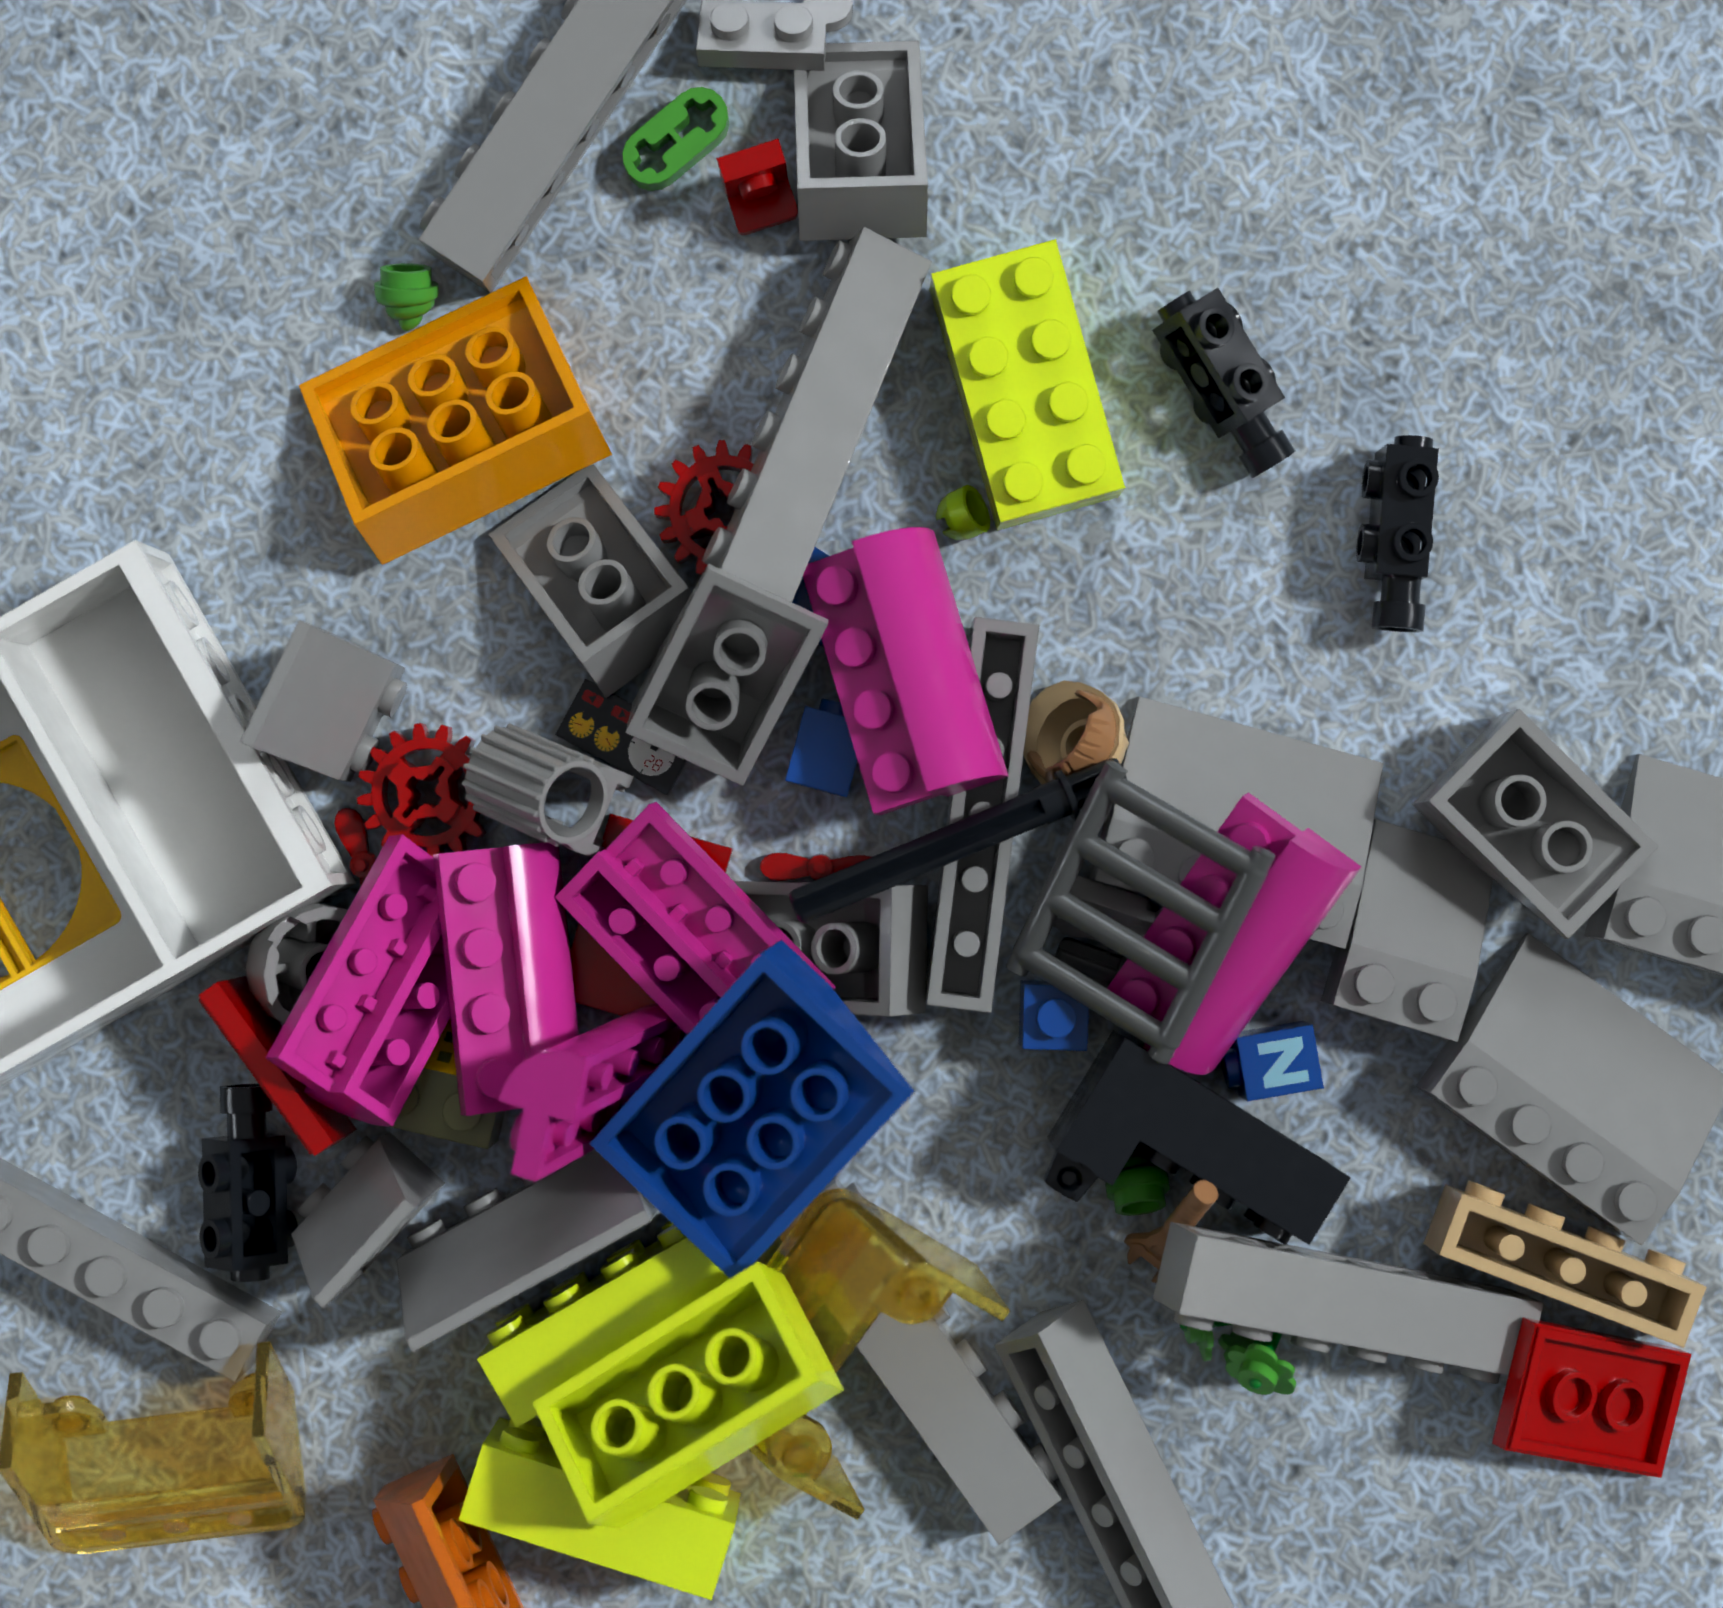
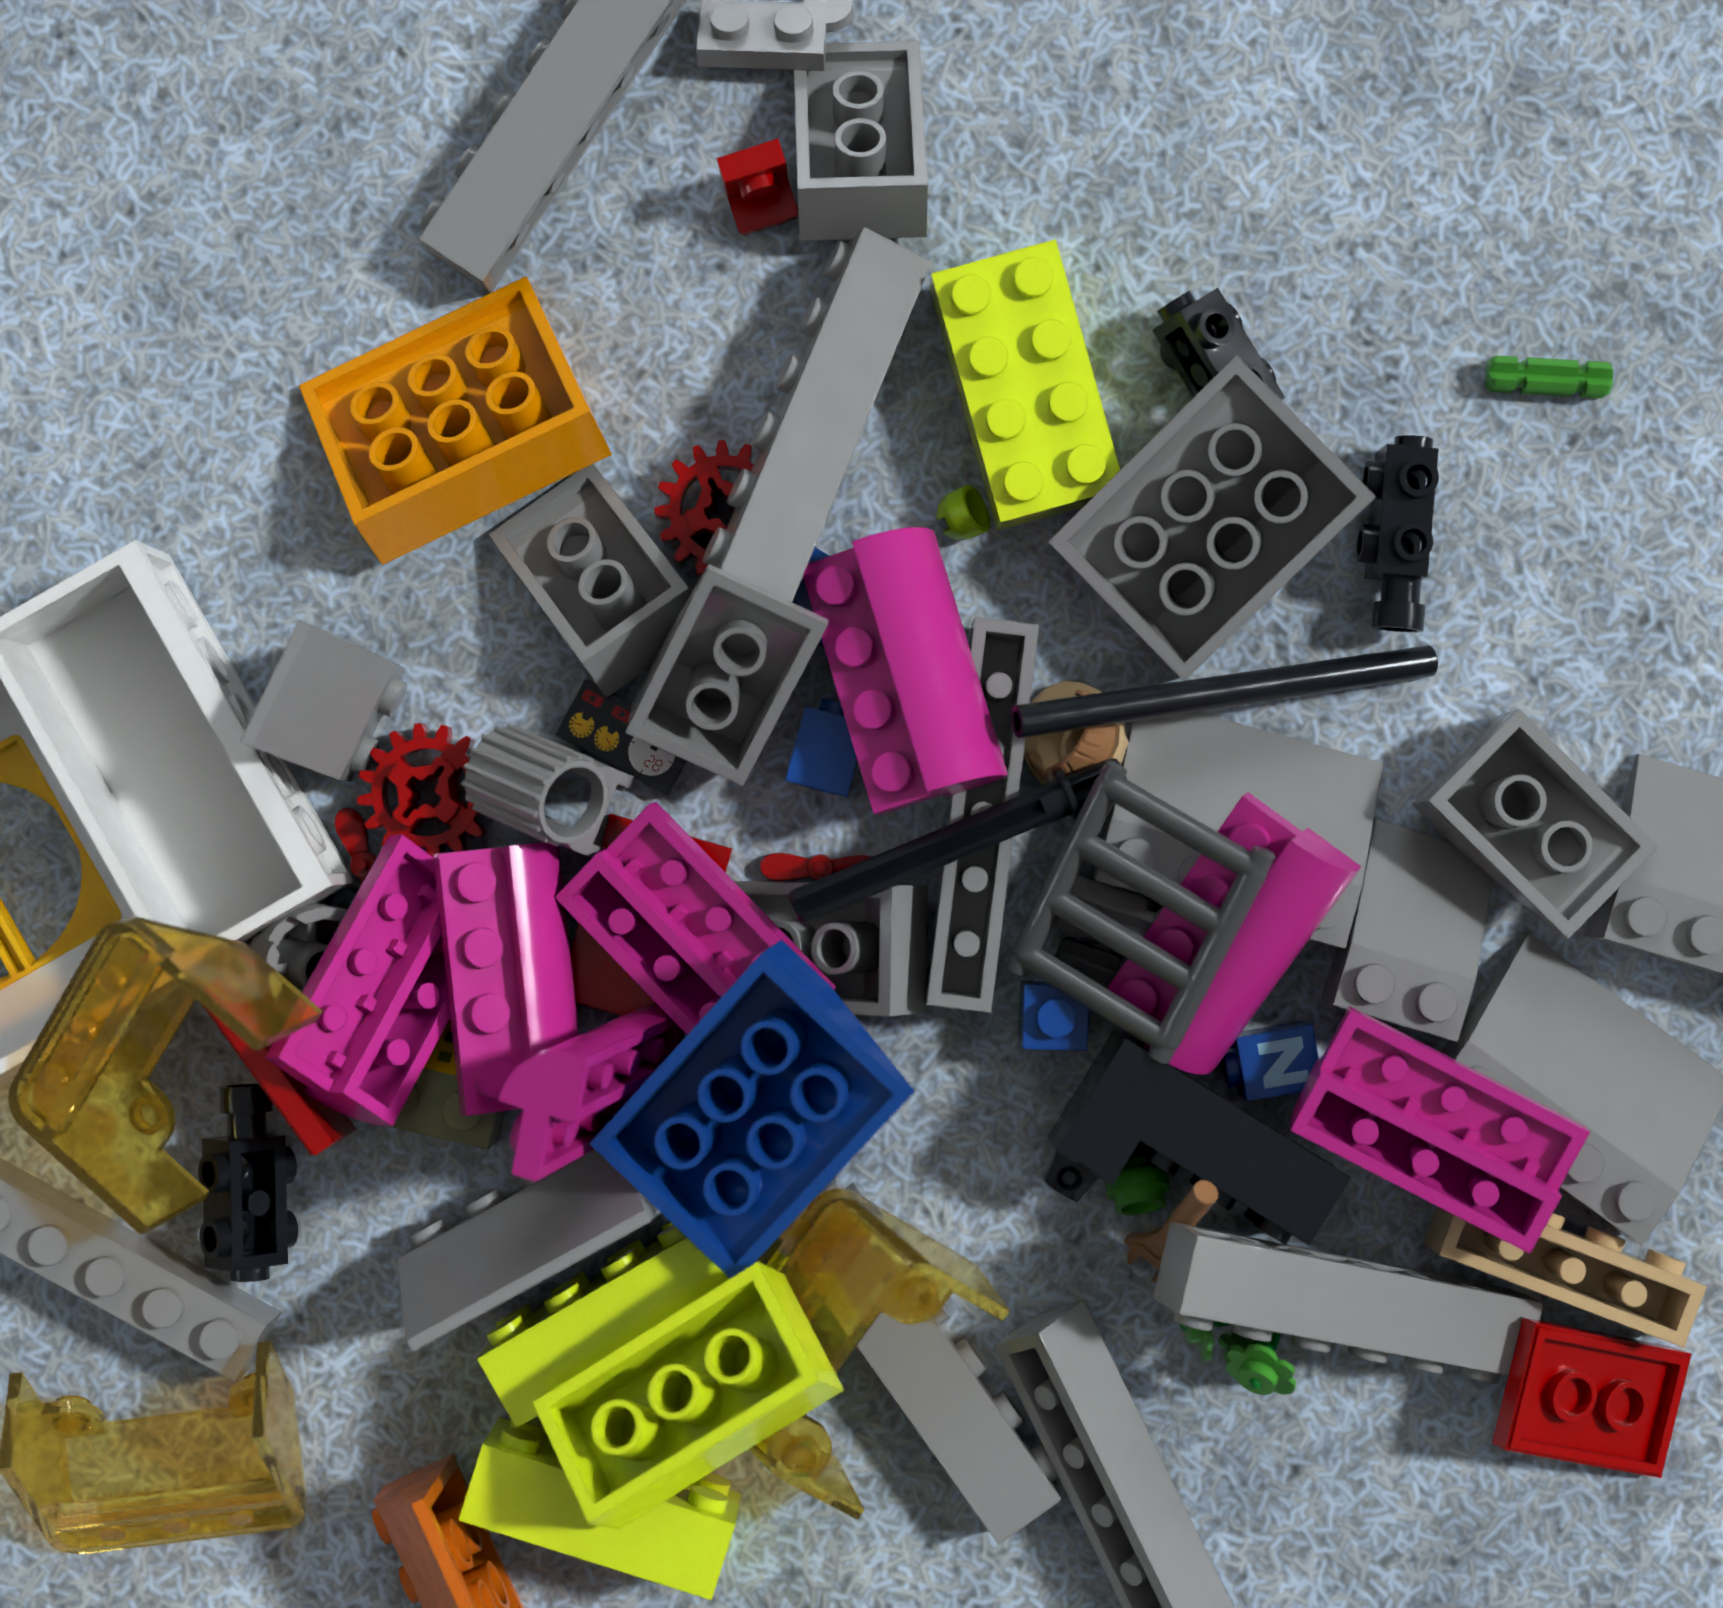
light grey slope [292,1132,445,1308] -> none
bright green plate [374,263,439,331] -> none
bright green beam [622,87,729,191] -> none
none -> clear yellow windscreen [8,916,323,1236]
none -> black piece [1011,645,1438,738]
none -> light grey slope [1048,355,1376,681]
none -> dark pink brick [1290,1006,1590,1254]
none -> bright green axle [1485,355,1613,398]

